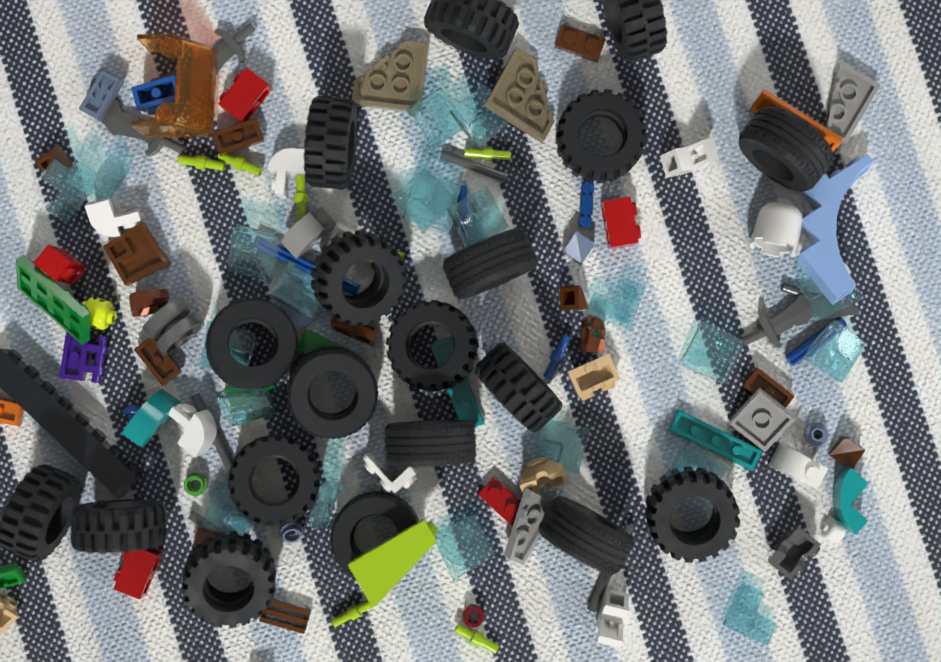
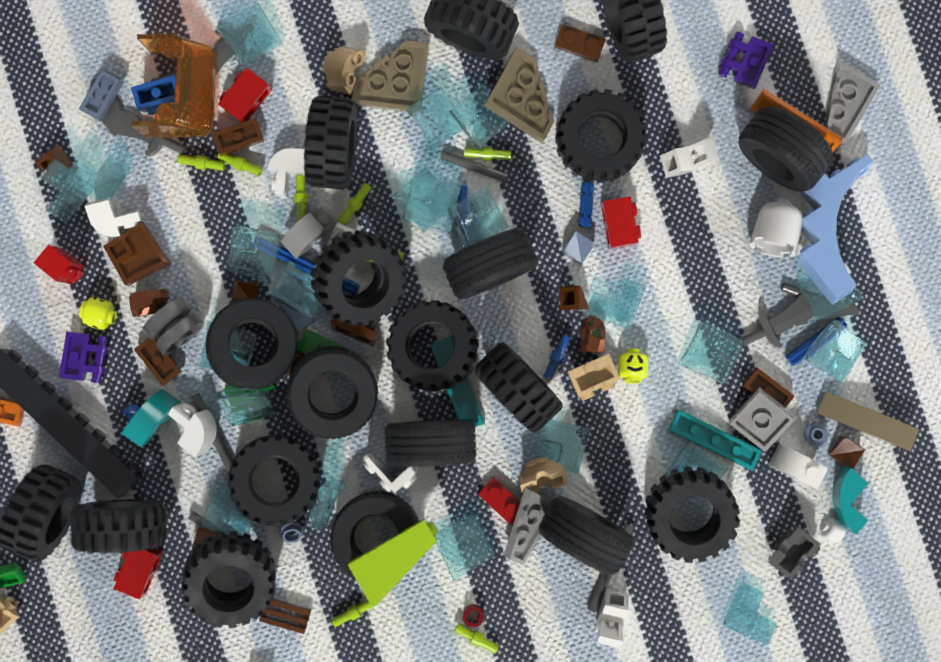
green plate [16,255,90,345] -> none
bright green plate [184,473,208,496] -> none
none -> clear light blue plate [216,2,283,67]
none -> reddish brown slope [231,280,260,303]
none -> tan cylinder [322,46,367,95]
none -> lime bar [338,183,372,226]
none -> neon yellow head [618,348,648,384]
none -> dark purple plate [718,31,774,89]
none -> dark tan slope [817,392,919,451]

